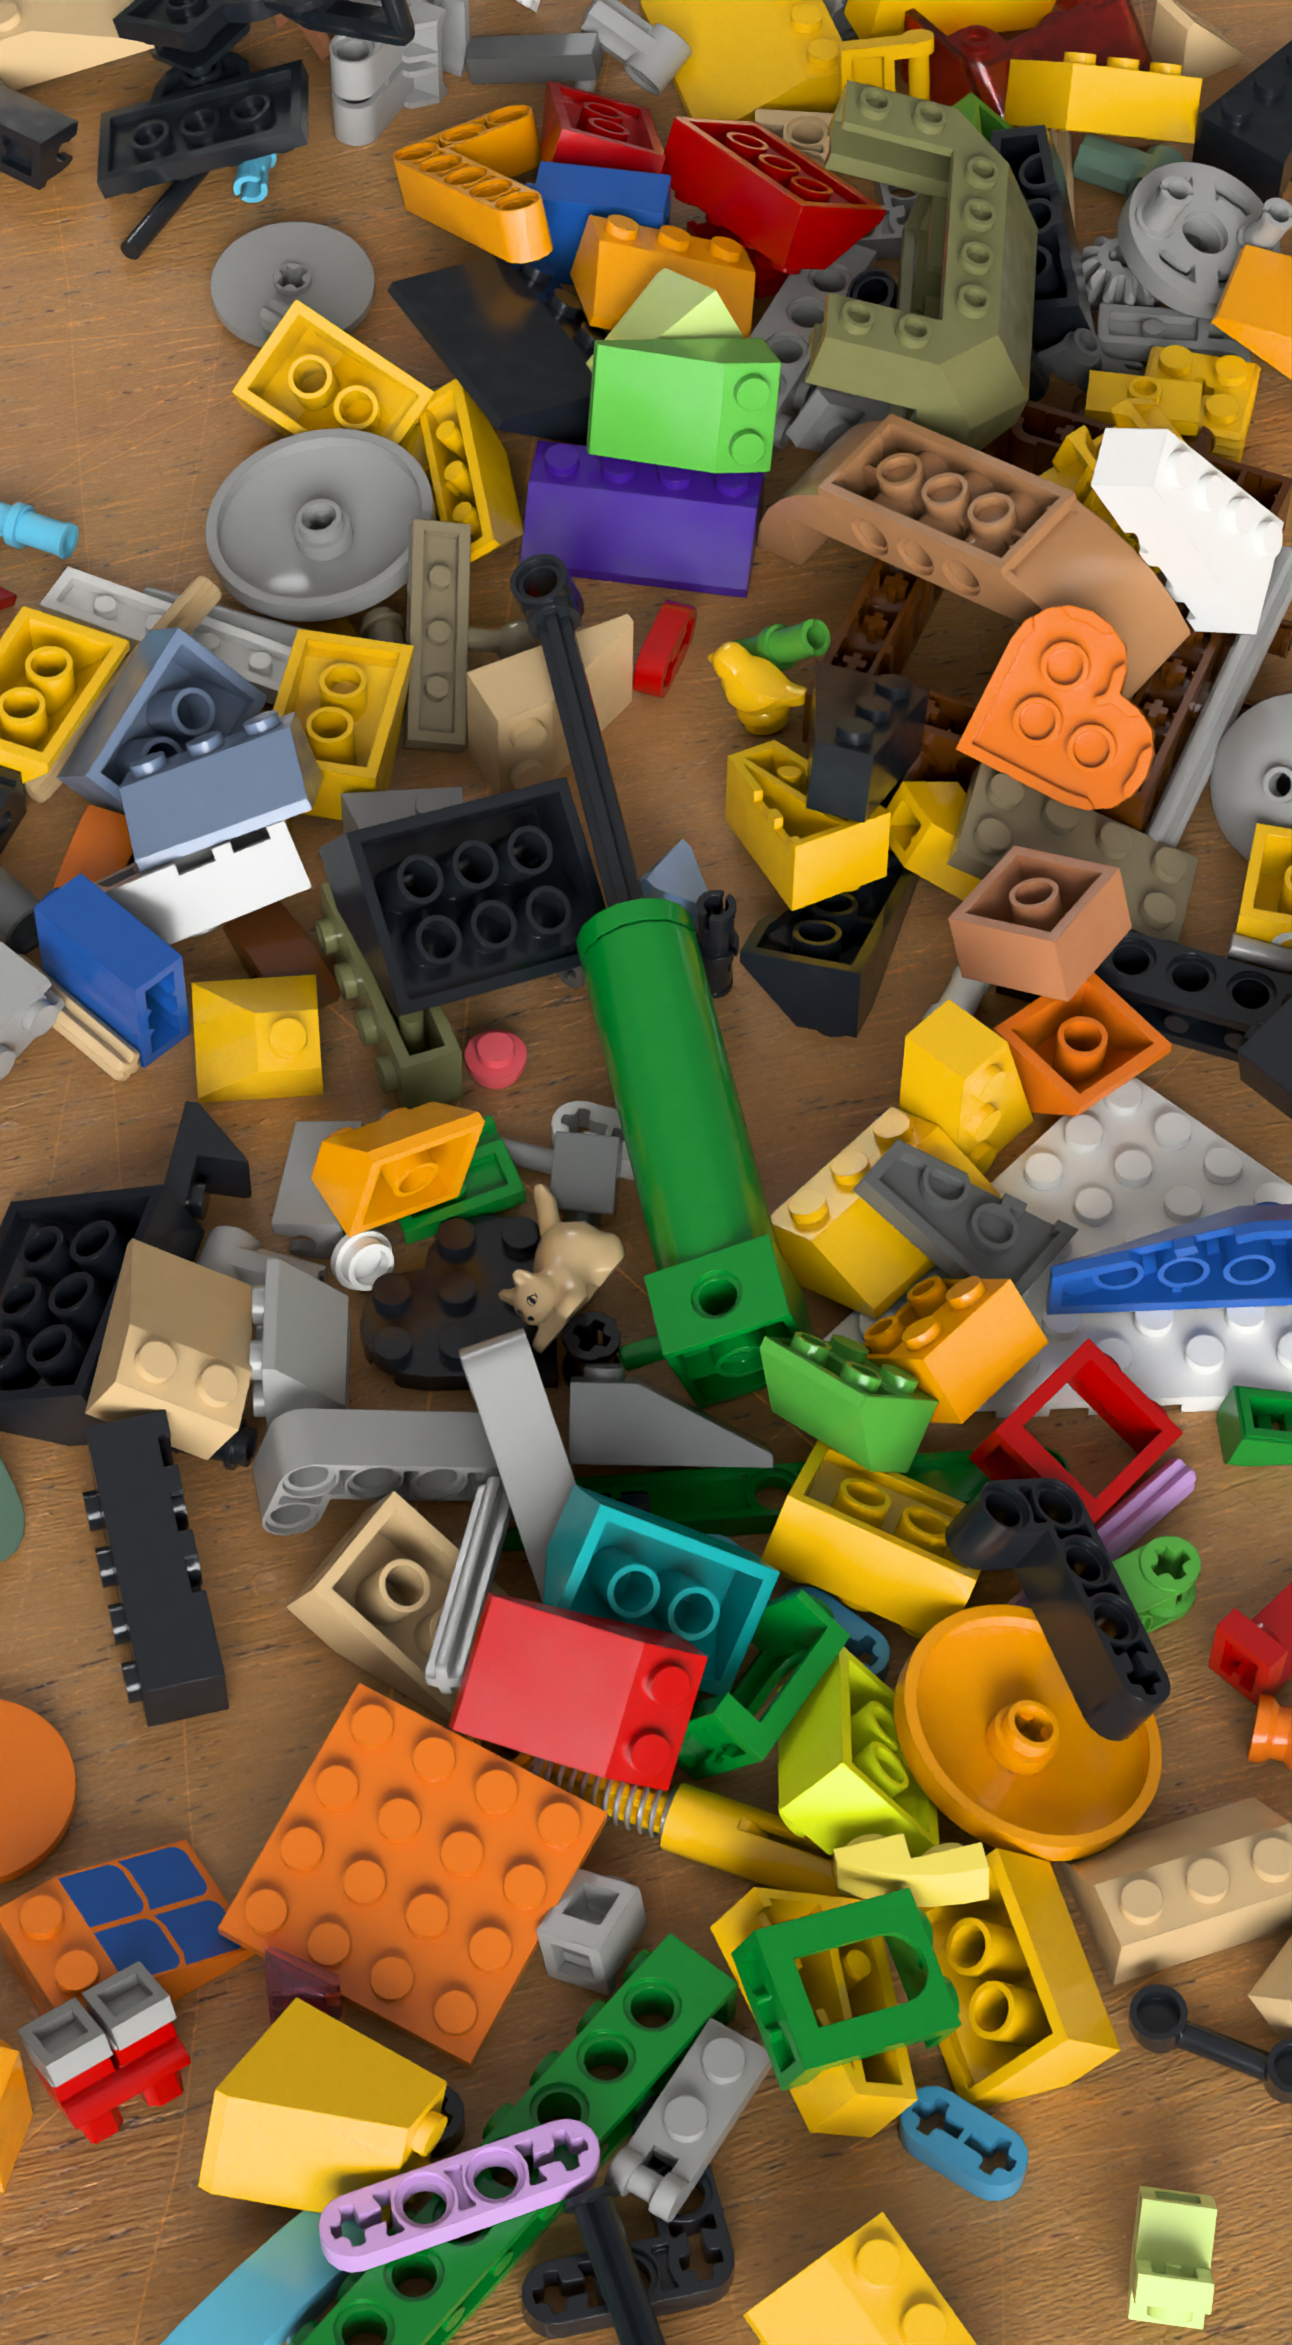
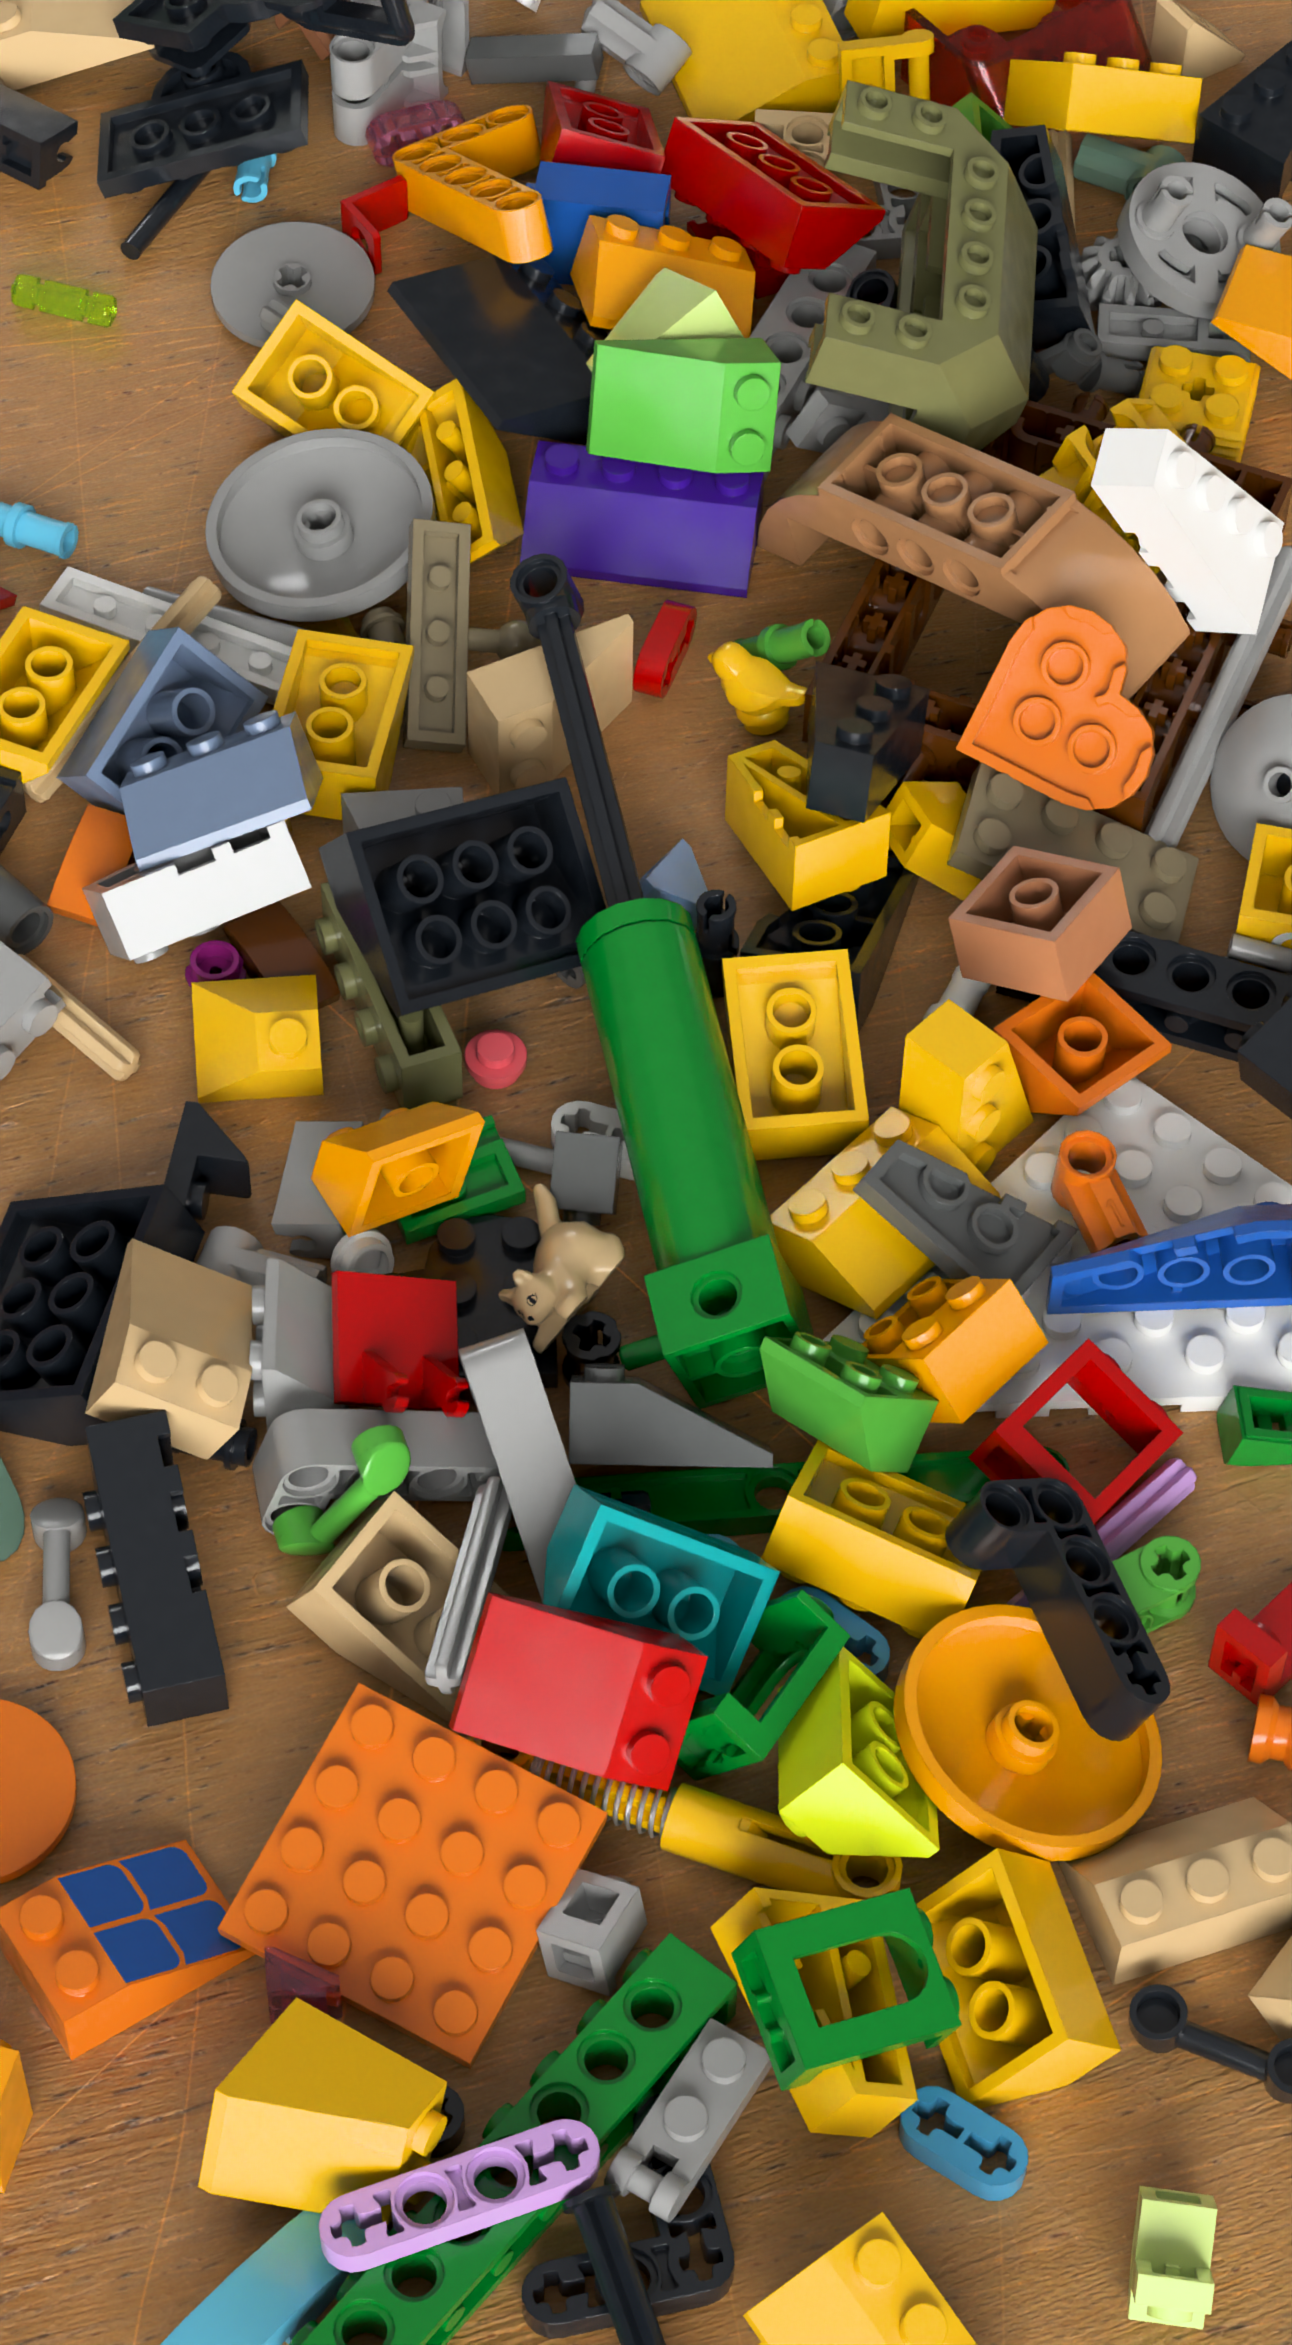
hips [17,1961,192,2144] -> none
blue brick [34,873,190,1068] -> none
light yellow slope [833,1833,989,1907] -> none
yellow plate [1084,370,1203,437] -> none
none -> clear neon green axle [11,273,118,328]
none -> light grey bar [28,1497,87,1671]
none -> magenta plate [185,940,246,987]
none -> bright green bar [272,1425,411,1556]
none -> red plate [331,1270,470,1418]
none -> red bracket [340,175,408,276]
none -> clear pink beam [365,100,466,167]
none -> yellow slope [722,949,869,1161]
none -> orange piece [1050,1130,1148,1254]

